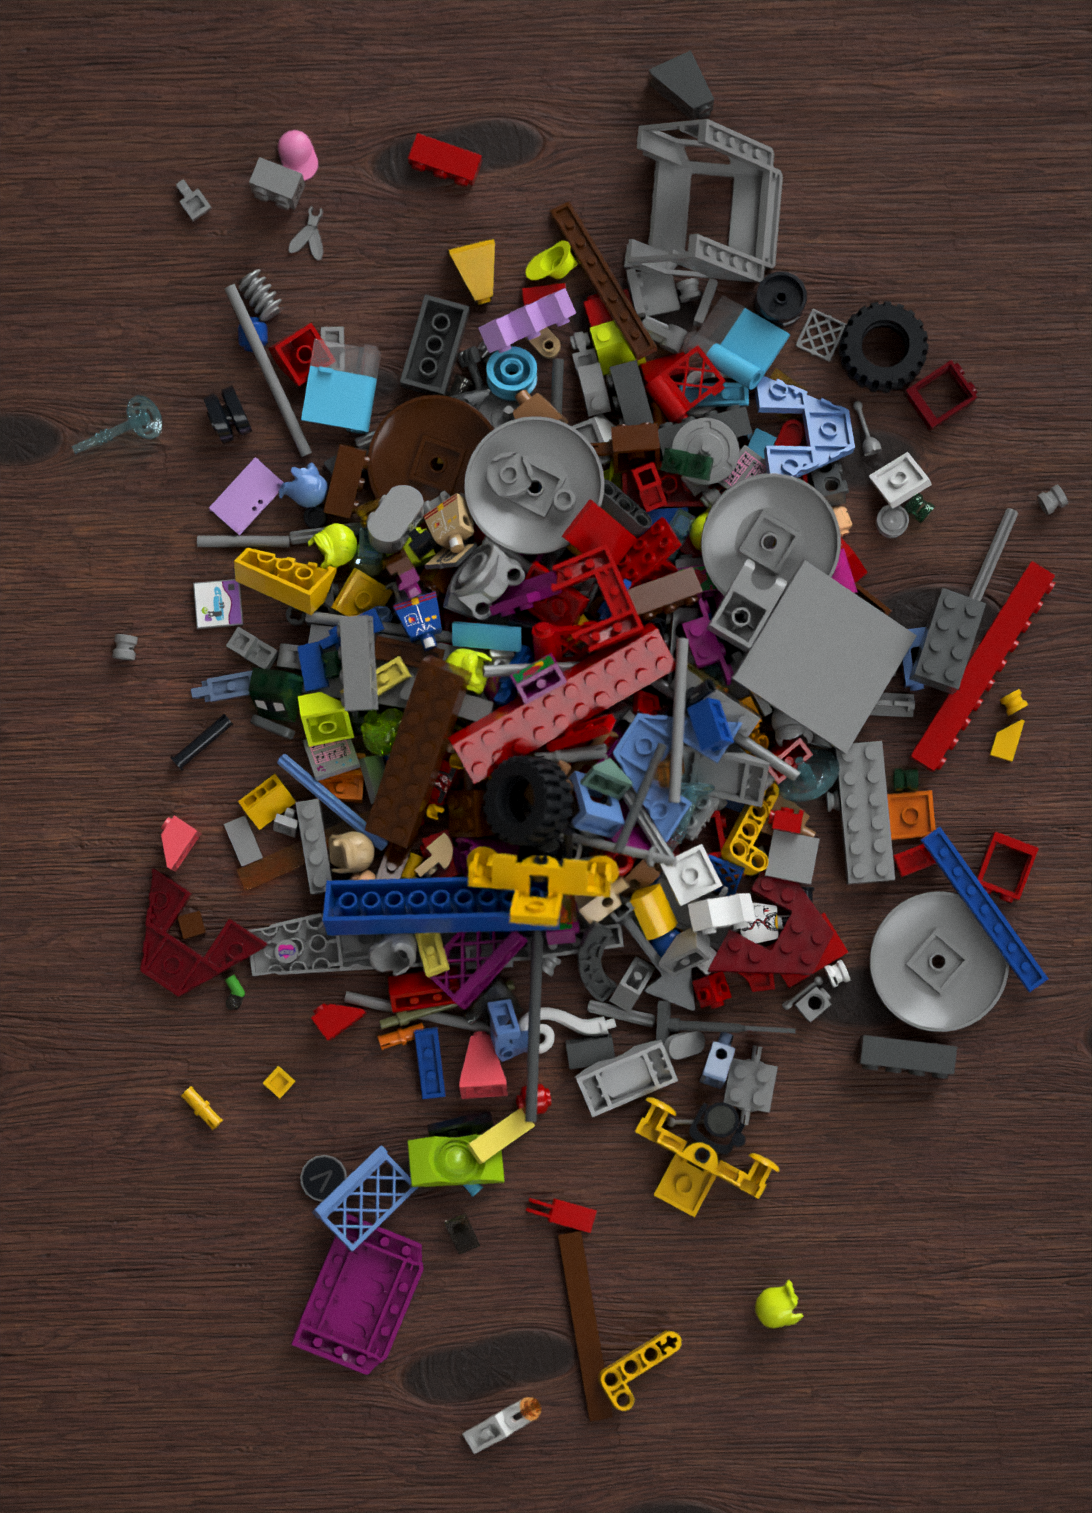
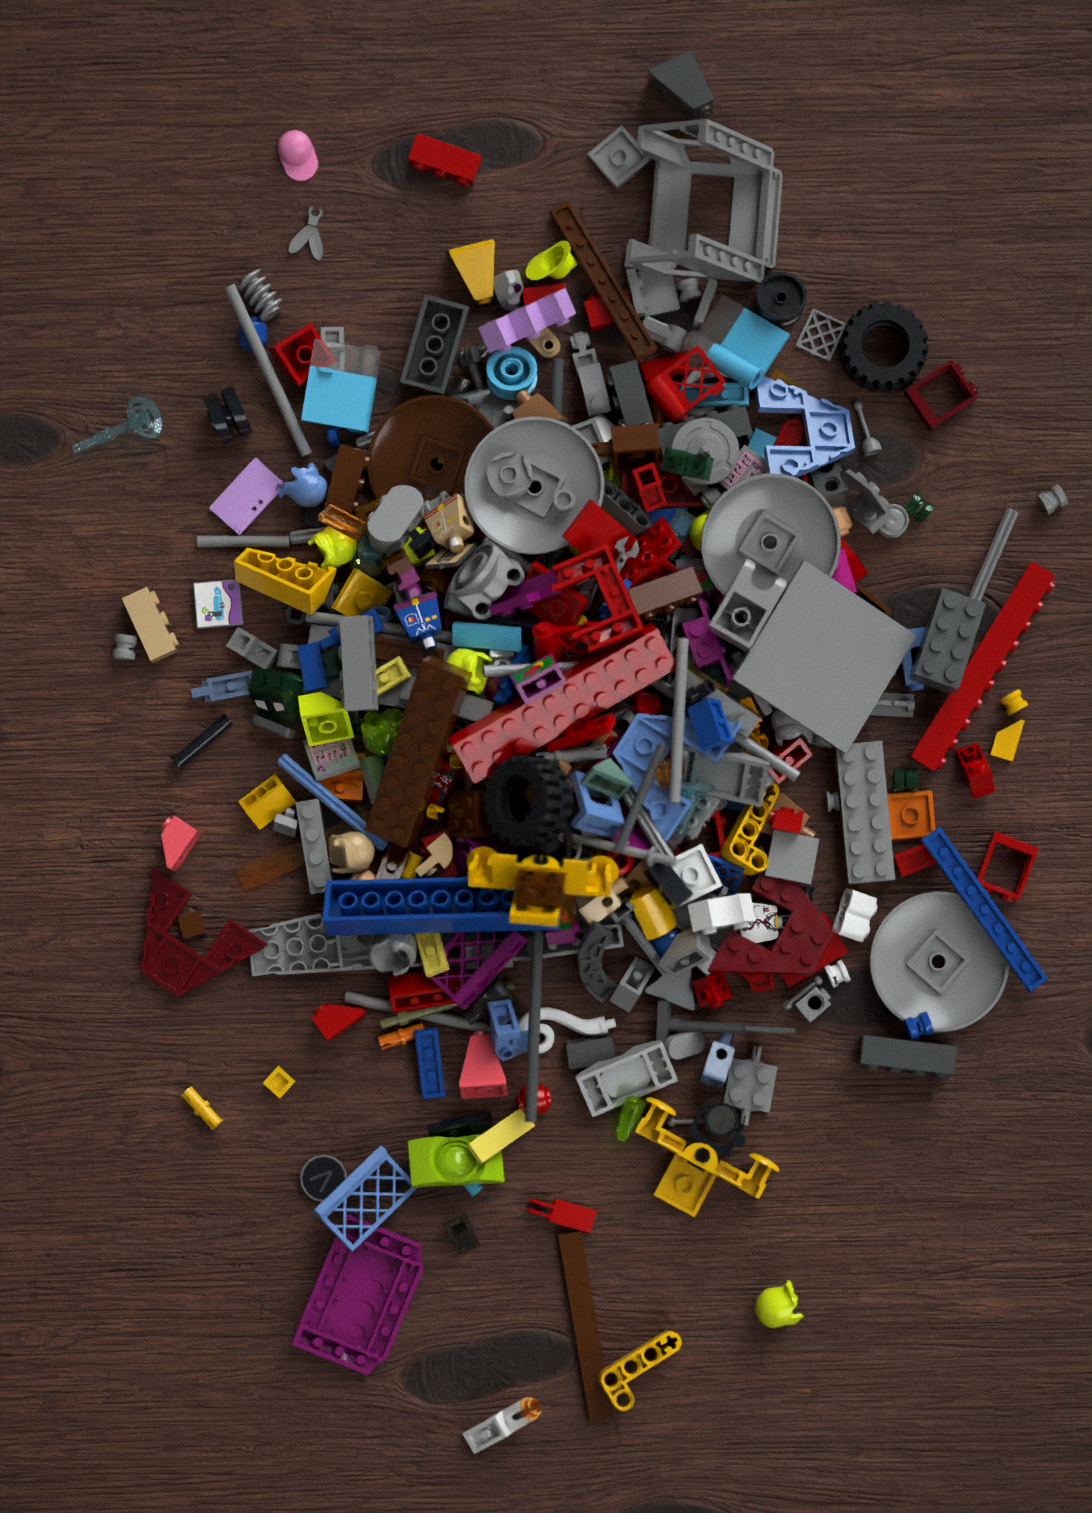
light grey plate [176,179,212,221] -> none
light grey tile [224,815,263,867] -> none
arm [225,974,245,1010] -> none
light grey brick [249,157,305,210] -> none
light grey tile [275,940,299,963] -> none
light grey wheel [542,957,562,977] -> none
light grey axle [587,1000,656,1027] -> none
neon yellow slope [589,321,646,376] -> none
clear light blue piece [777,750,840,802] -> none
white plate [869,452,932,509] -> none
none -> tan brick [122,587,179,663]
none -> clear orange tile [318,504,368,541]
none -> blue tile [327,426,341,448]
none -> light grey rock [493,270,524,311]
none -> reddish brown brick [515,870,566,907]
none -> light grey tile [587,125,651,190]
none -> light grey bar [614,536,639,573]
none -> clear neon green hinge [616,1096,646,1142]
none -> black hinge [644,863,693,910]
none -> white brick [832,888,877,942]
none -> light grey bracket [846,469,893,534]
none -> blue wheel [903,1011,934,1041]
none -> red slope [956,743,995,799]

